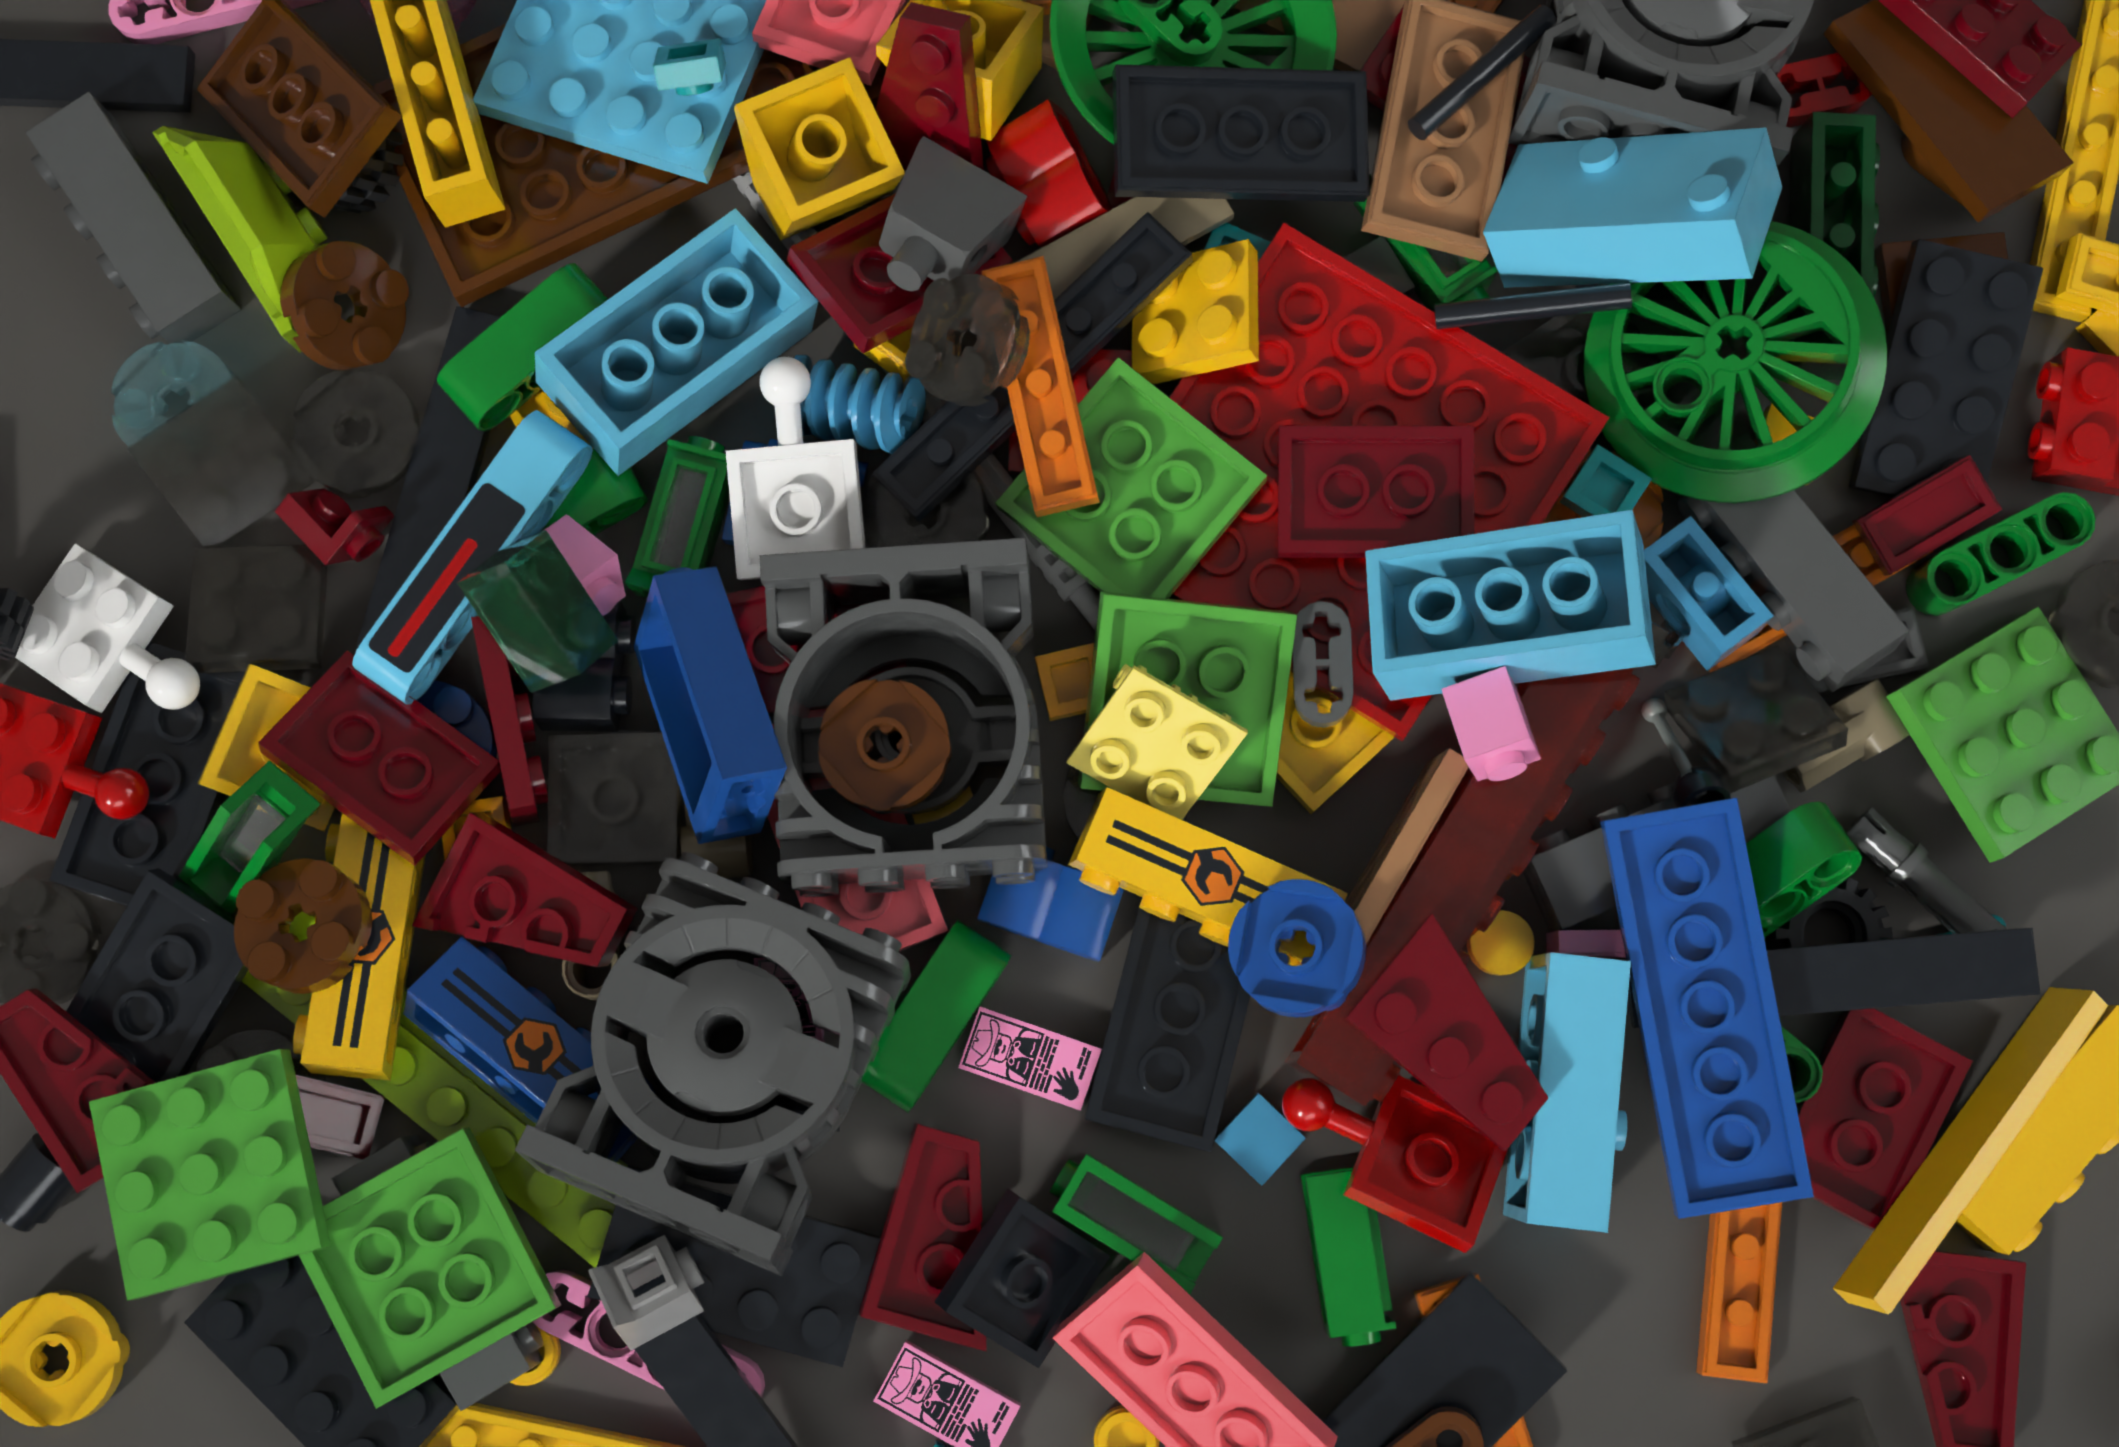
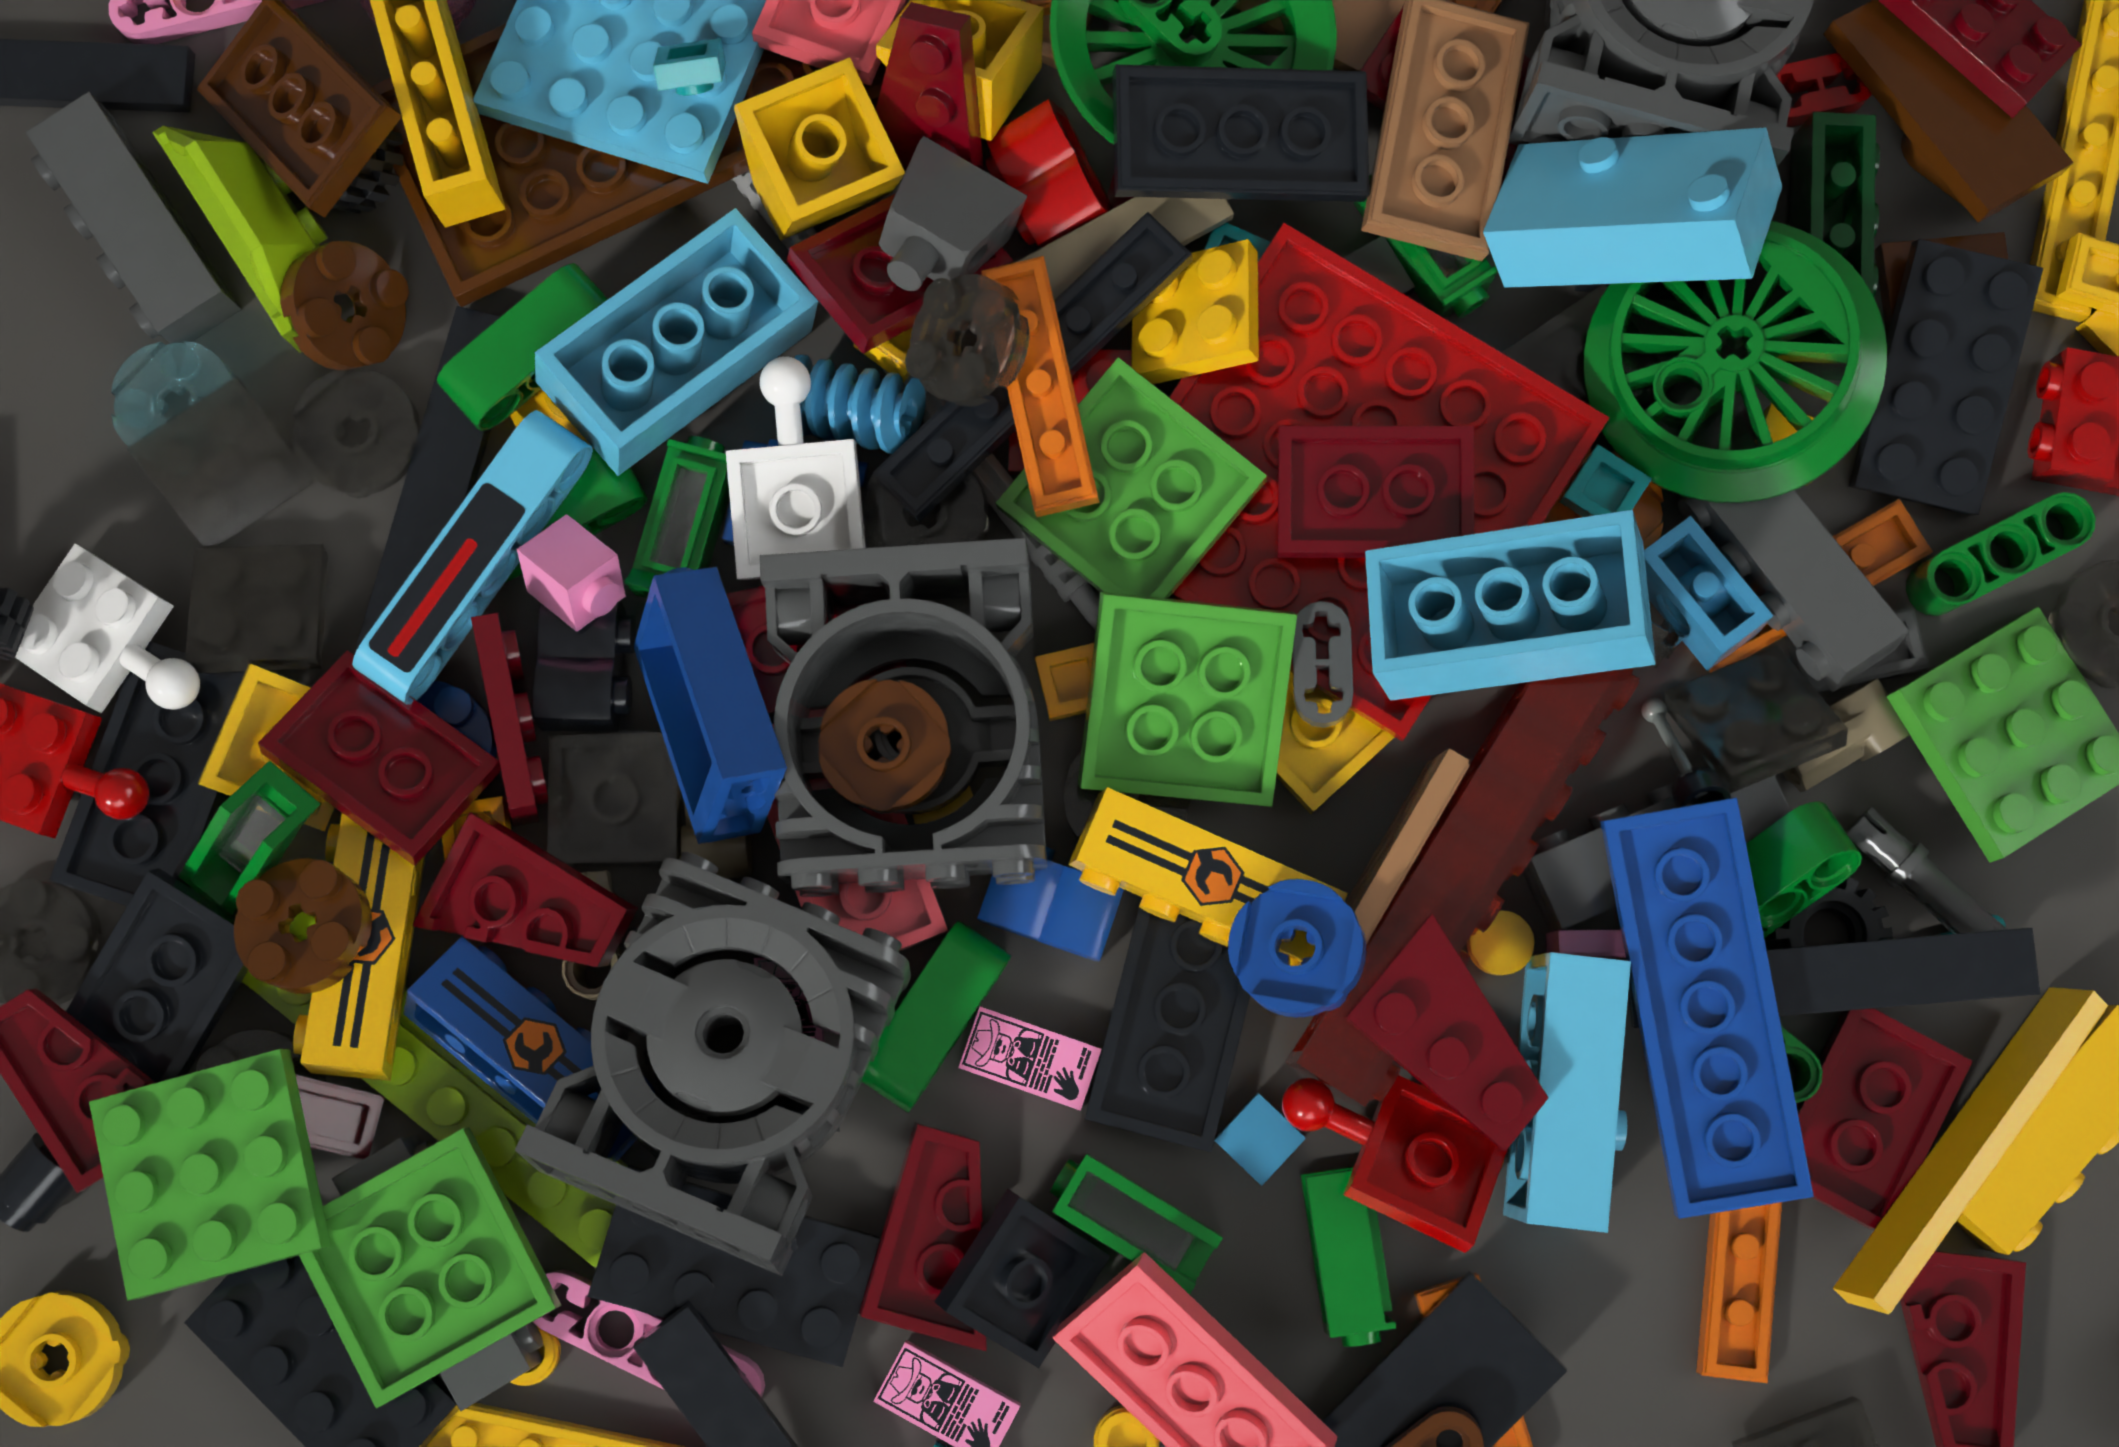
dark red bracket [274,488,394,565] -> none
clear green brick [457,530,619,693] -> none
light grey window [588,1235,705,1350] -> none
light yellow hinge [1066,664,1248,820] -> none
black bar [1408,5,1556,140] -> none
black bar [1434,282,1632,329] -> none
bright pink brick [1441,666,1541,781] -> none
dark red tile [1852,455,2002,576] -> none

